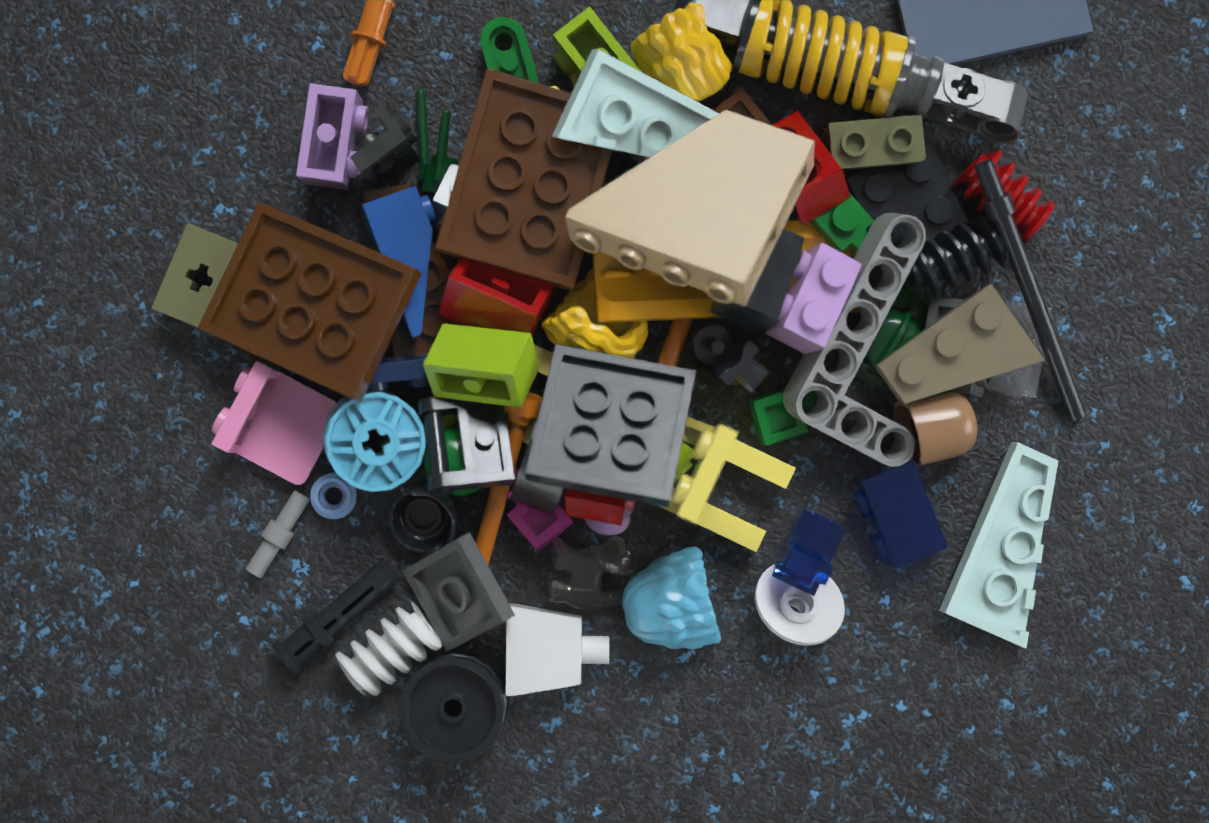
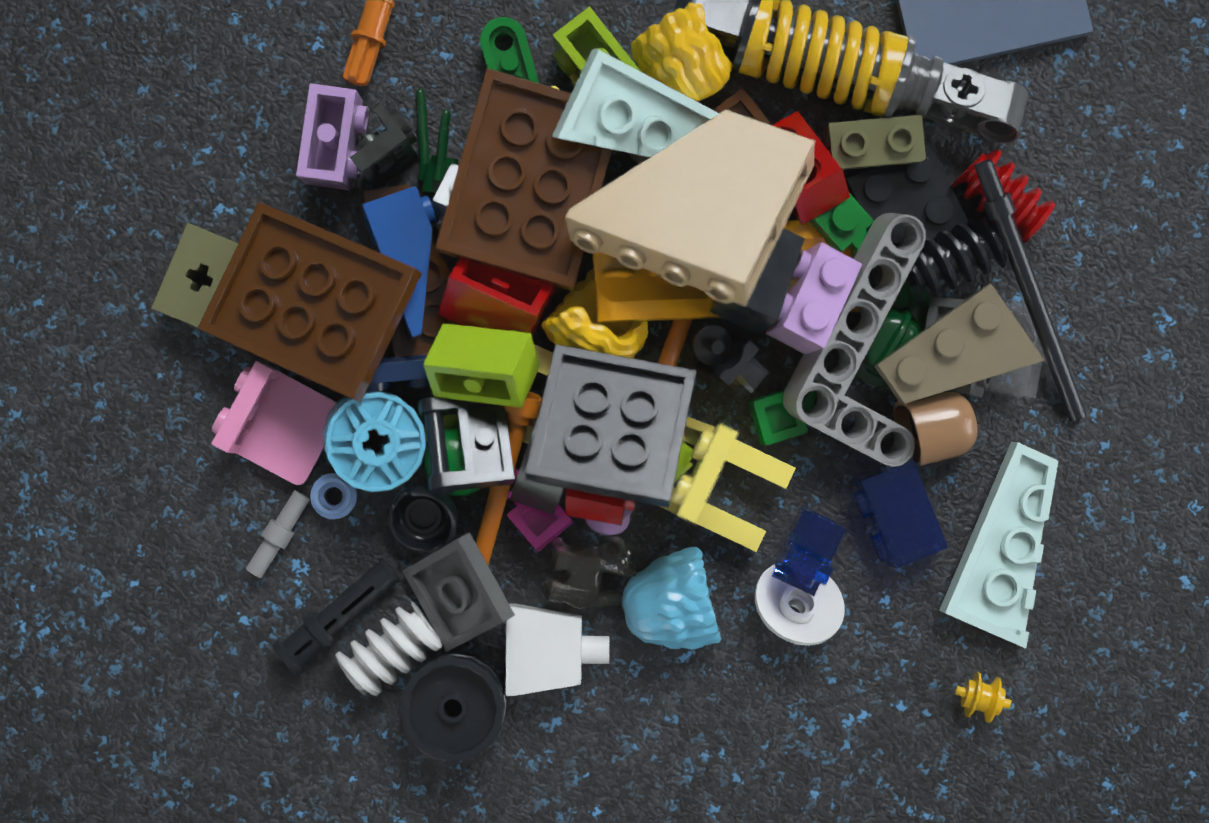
none -> yellow wheel [955,672,1011,723]

